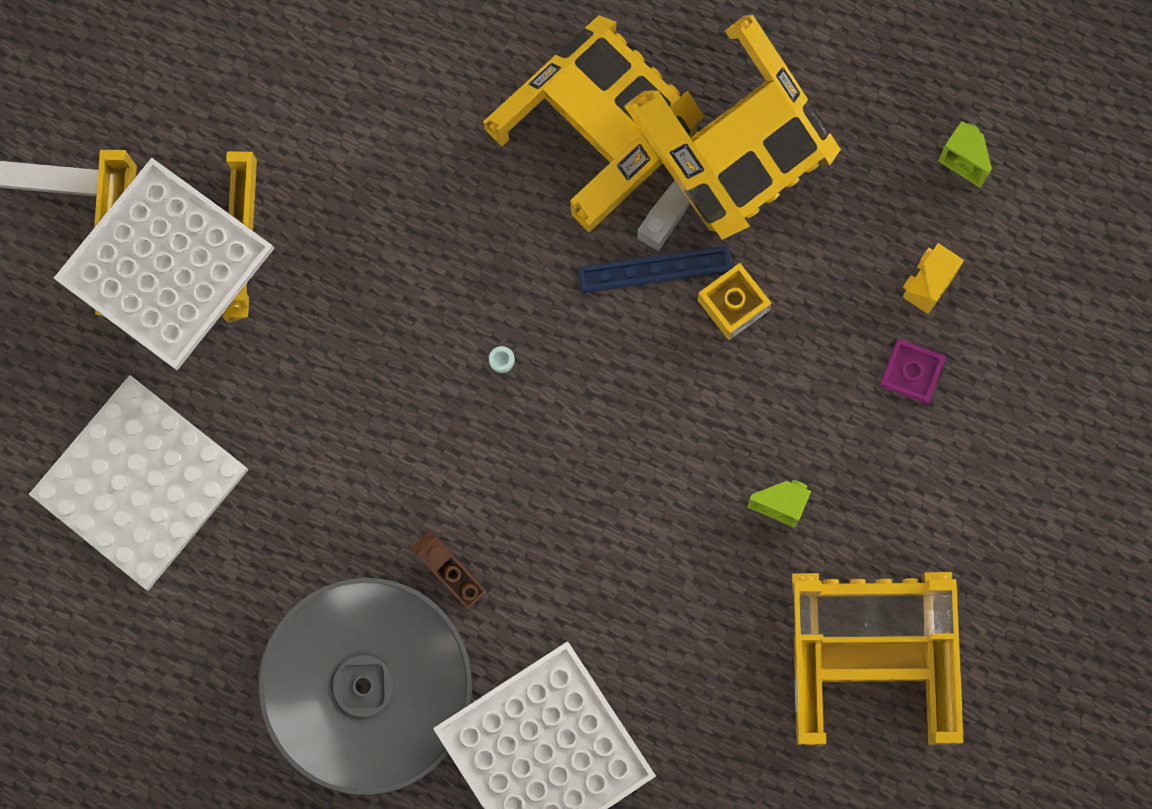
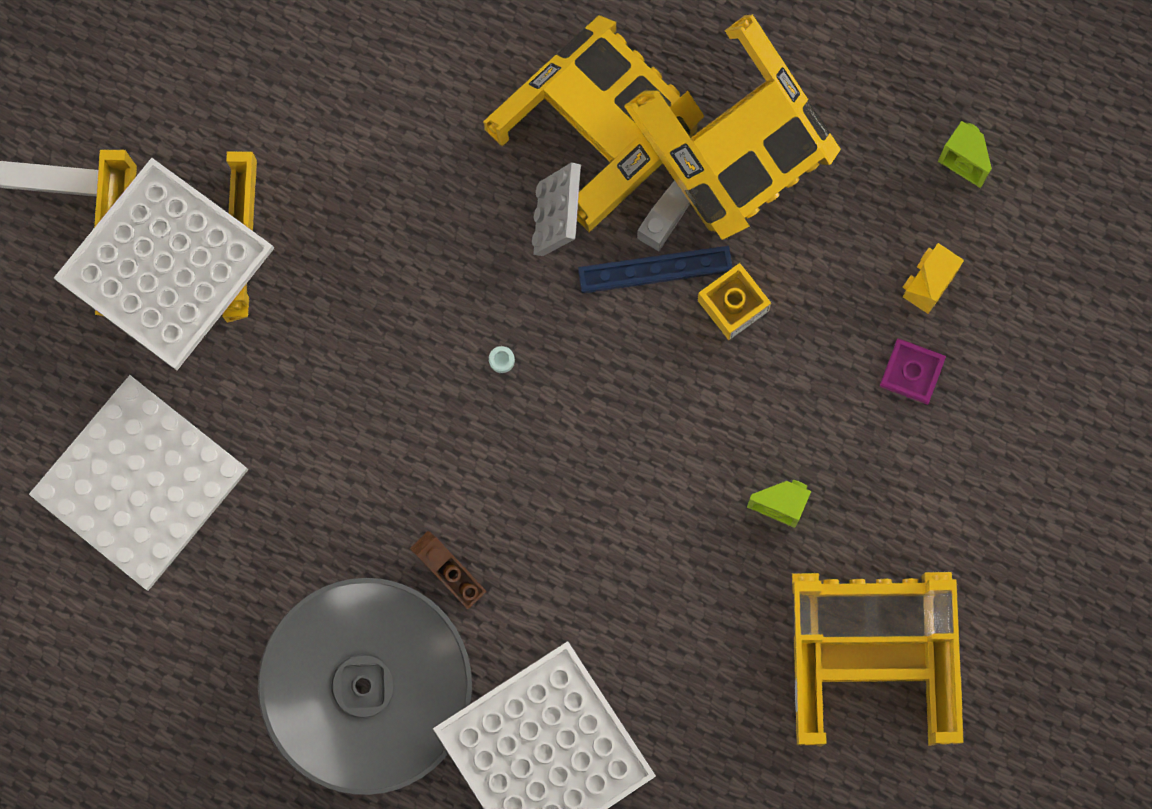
none -> light grey plate [532,163,581,256]

